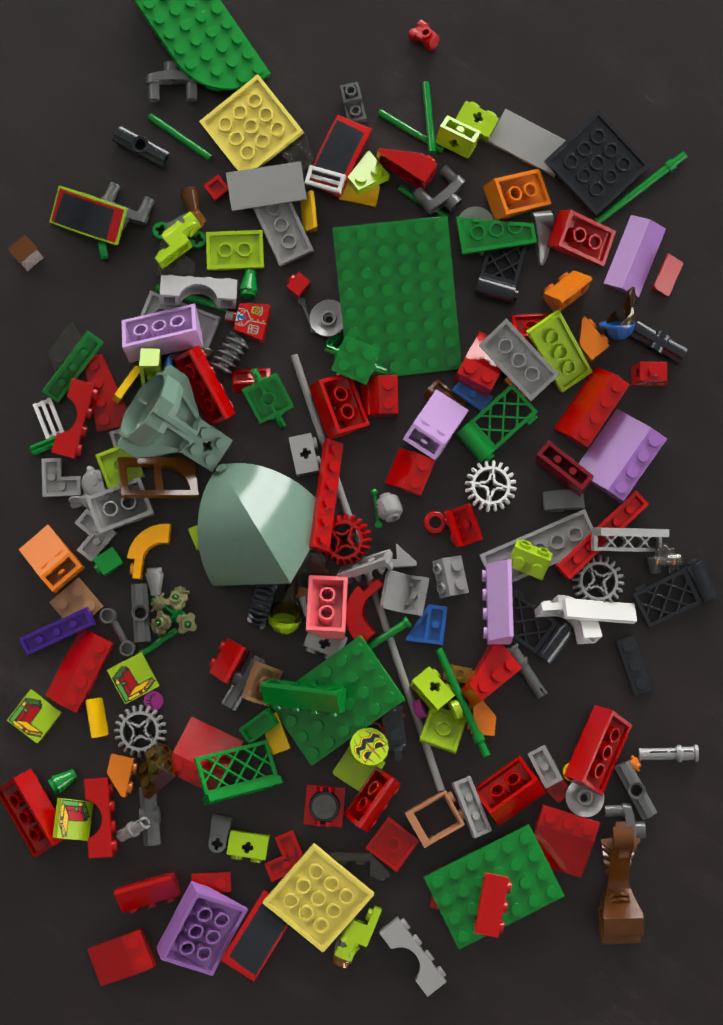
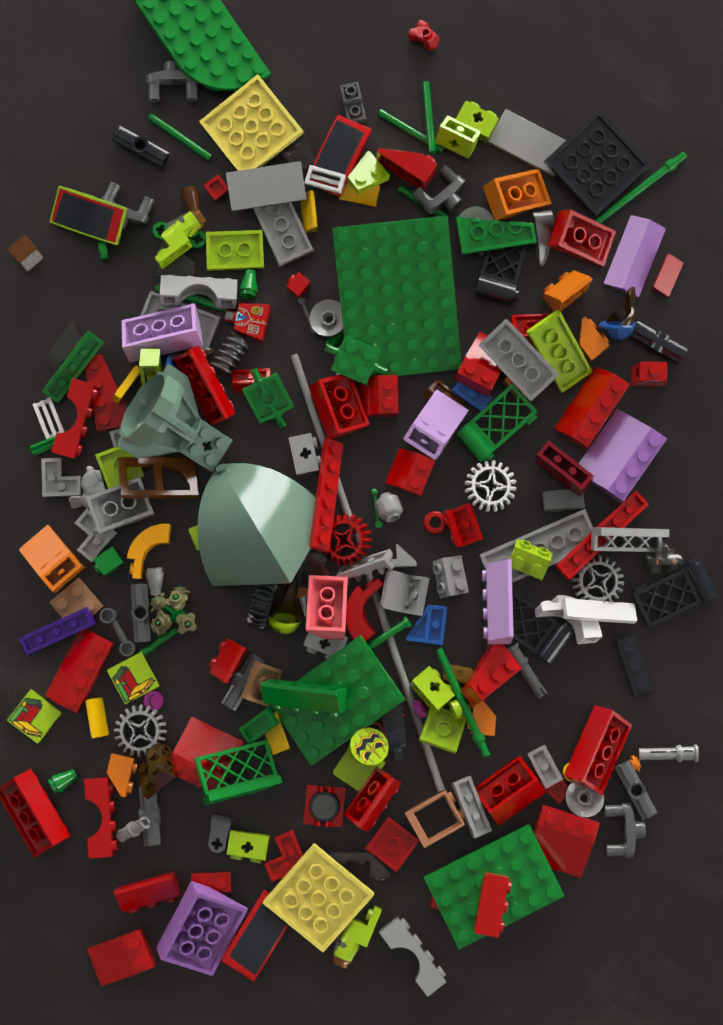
tile [53,798,93,841] -> none
reddish brown piece [598,822,644,945] -> none

